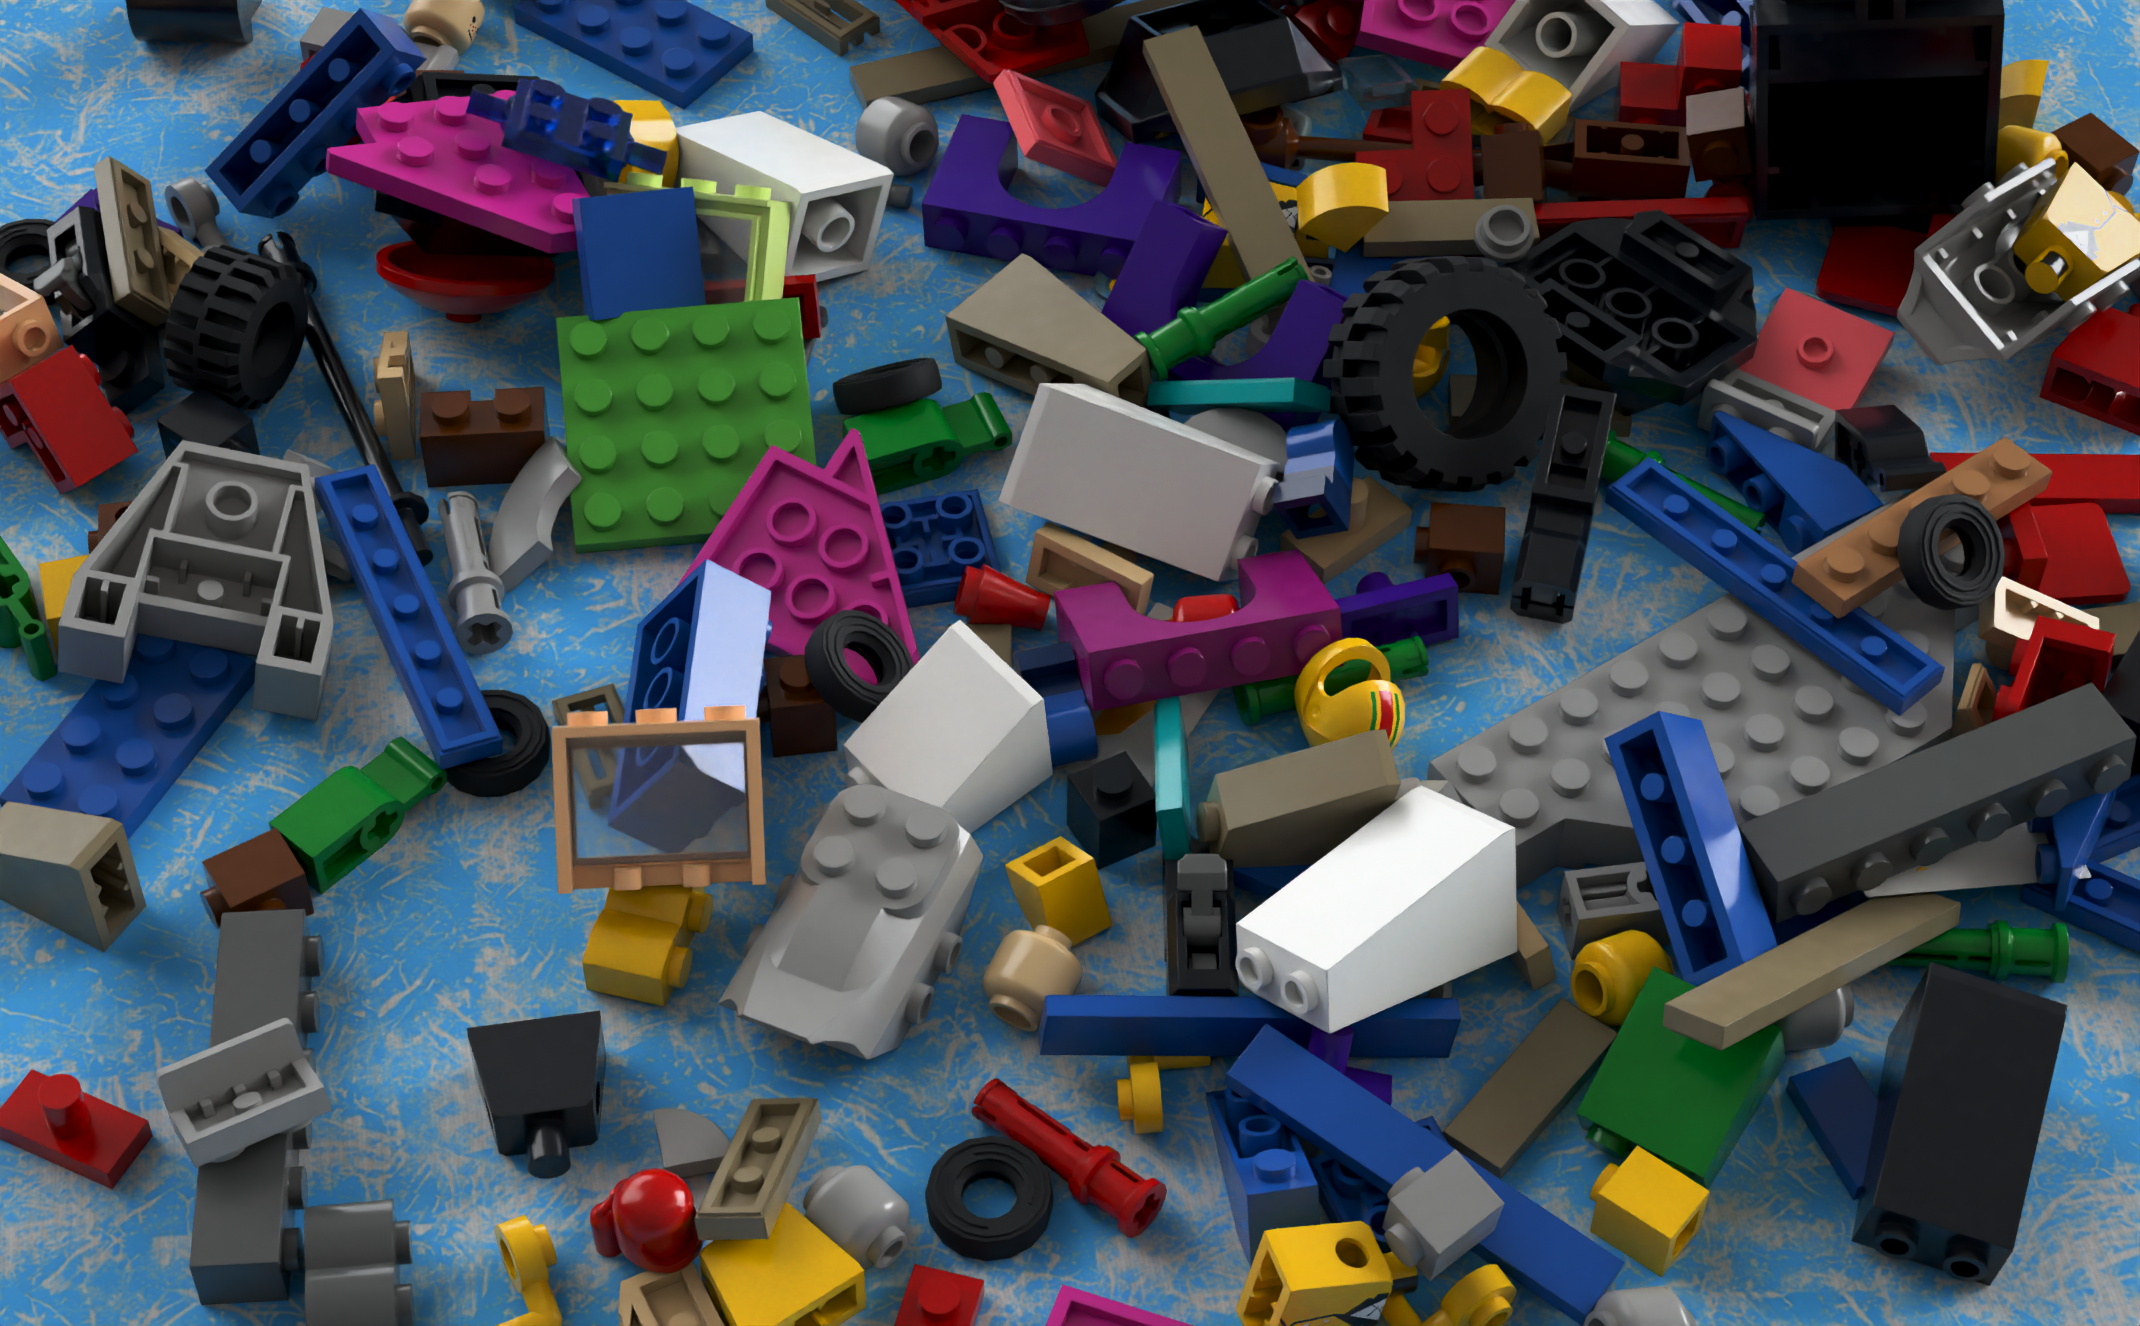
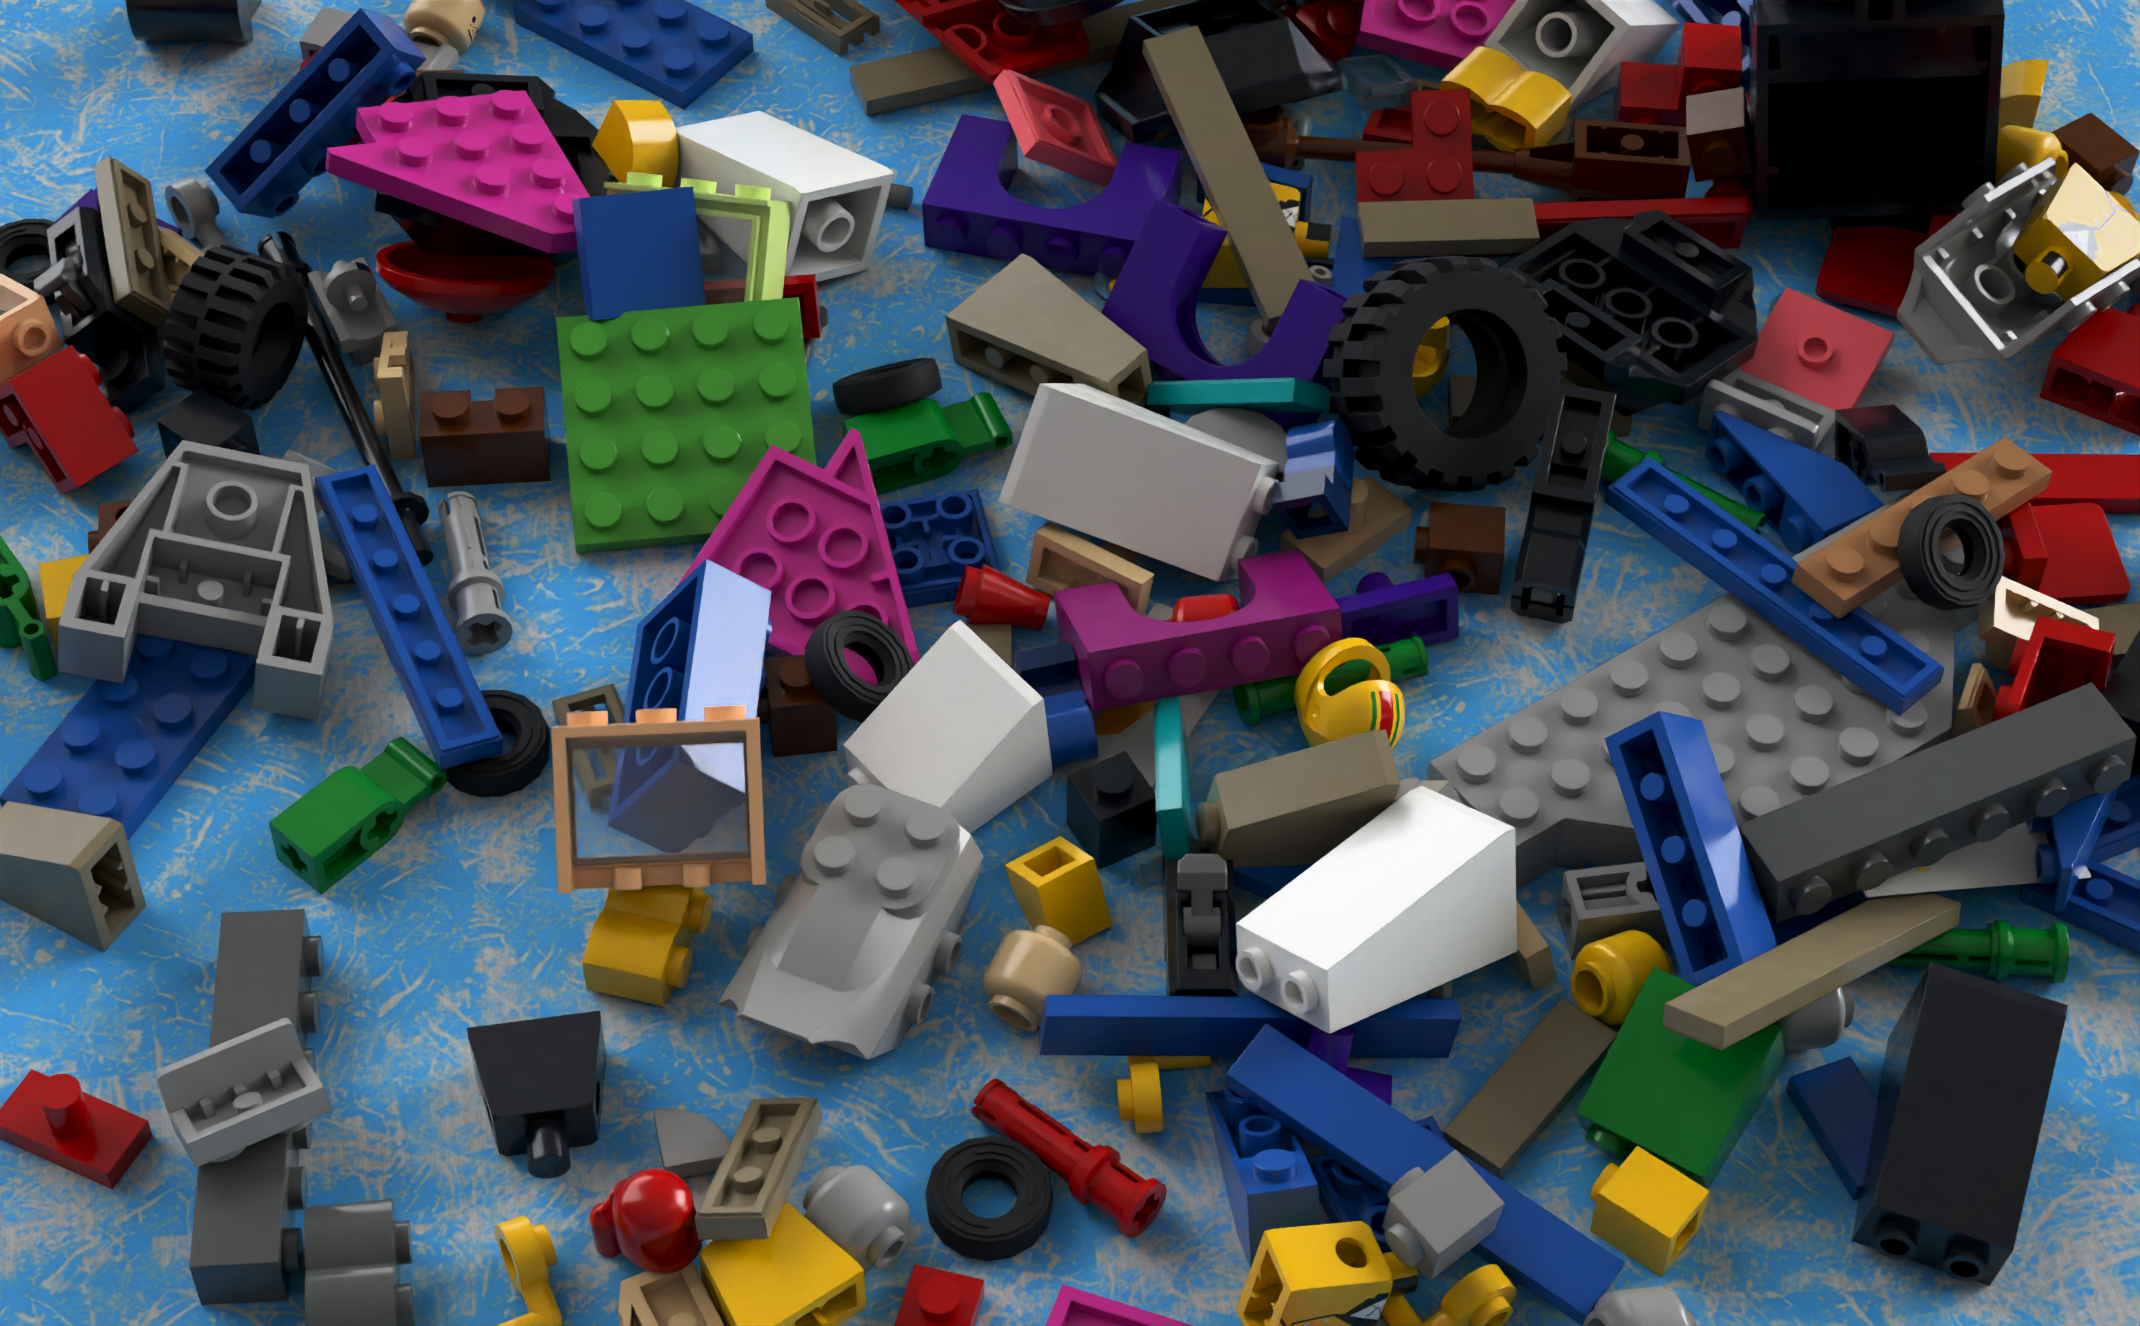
reddish brown brick [200,828,314,929] -> none
clear blue plate [465,78,668,183] -> none
light grey tile [489,436,582,593] -> none
light grey head [855,96,939,177] -> none
green pin [1133,256,1310,382] -> none
yellow brick [1296,162,1389,253] -> none
reddish brown brick [1472,123,1547,203] -> none
light grey plate [1474,205,1534,263] -> none
none -> light grey hips [307,256,399,366]

